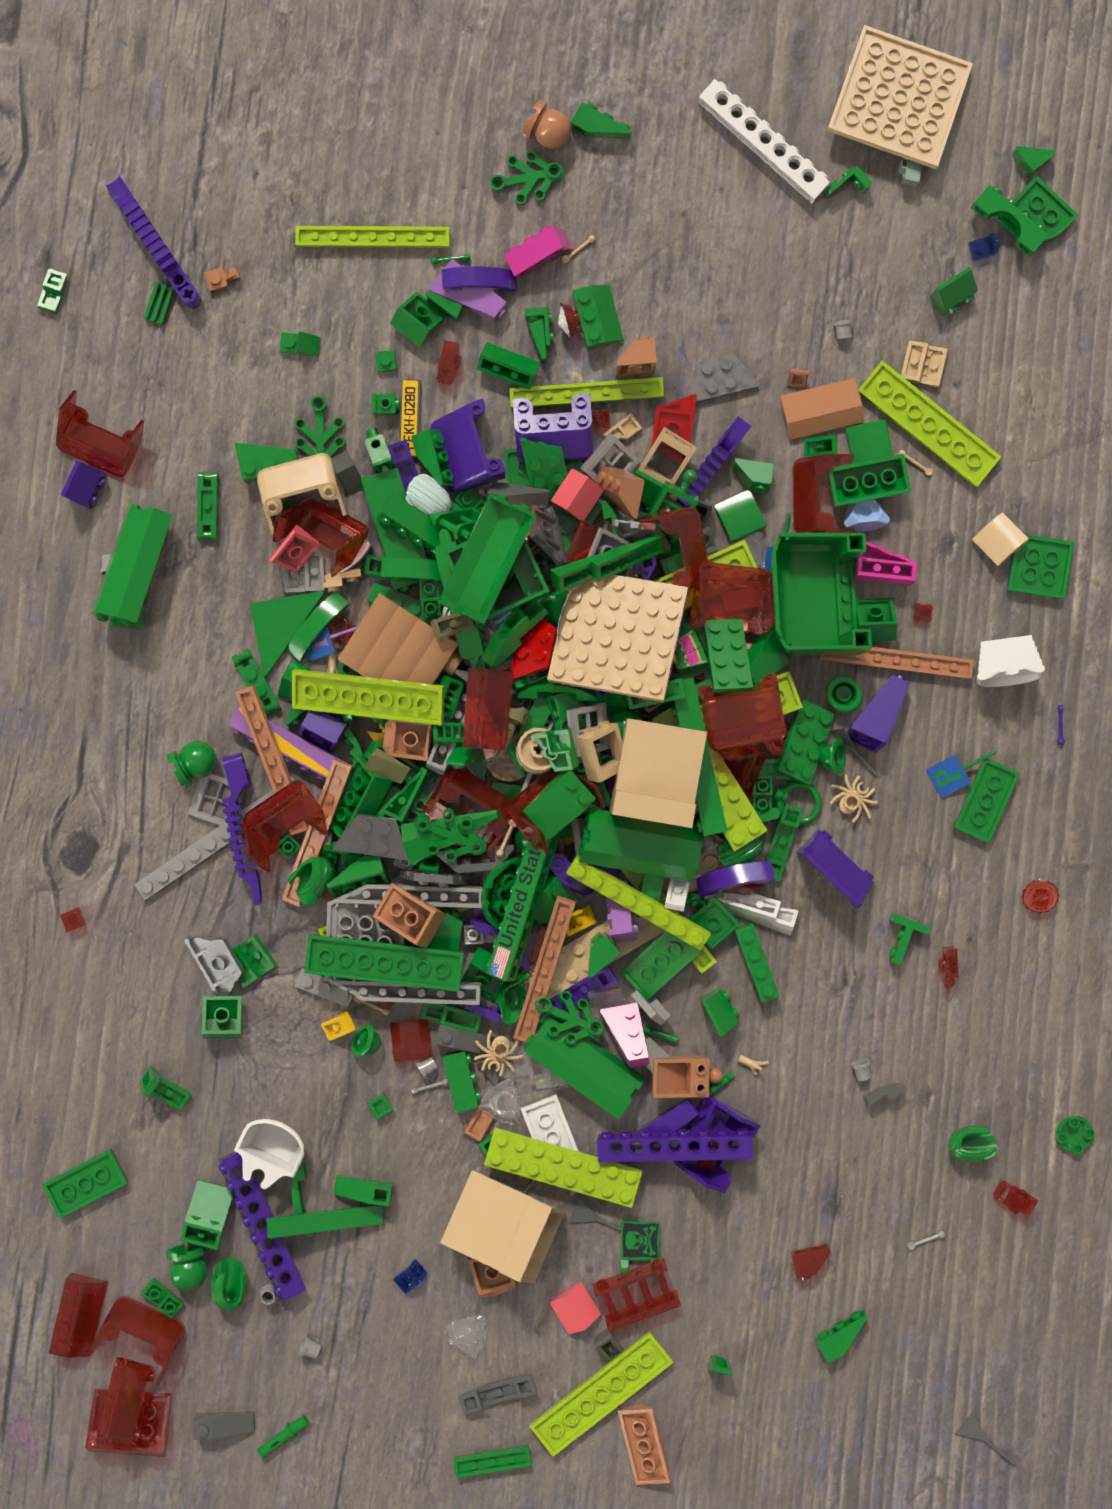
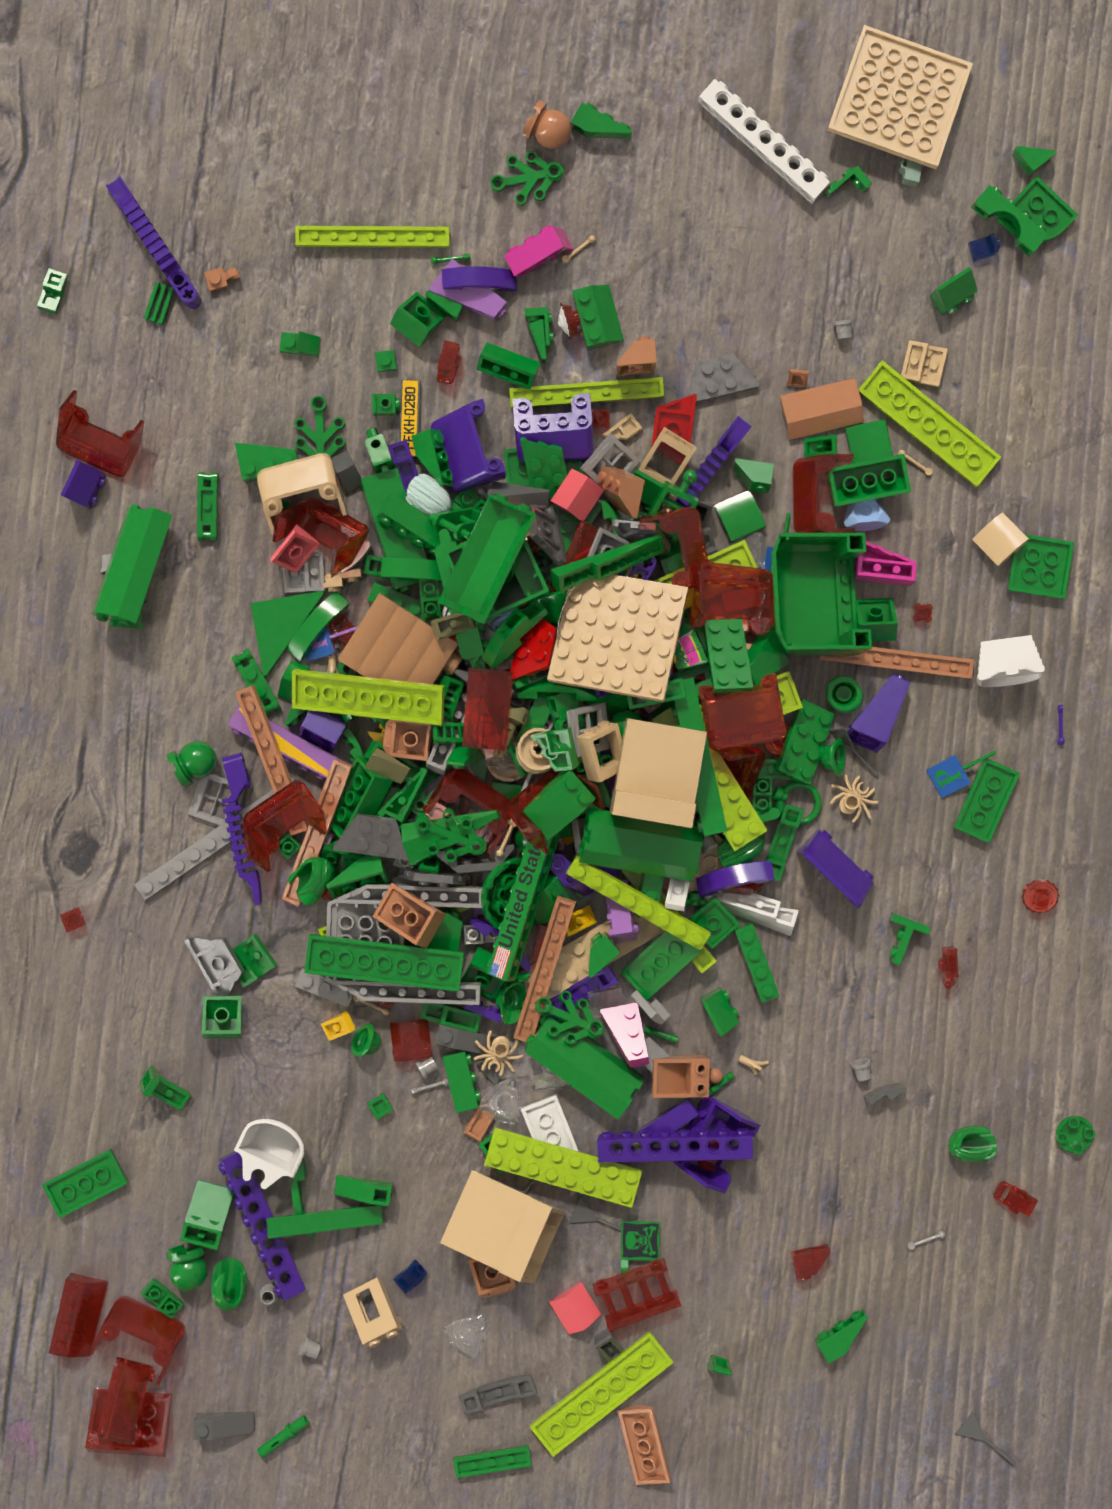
none -> tan brick [343,1278,405,1348]

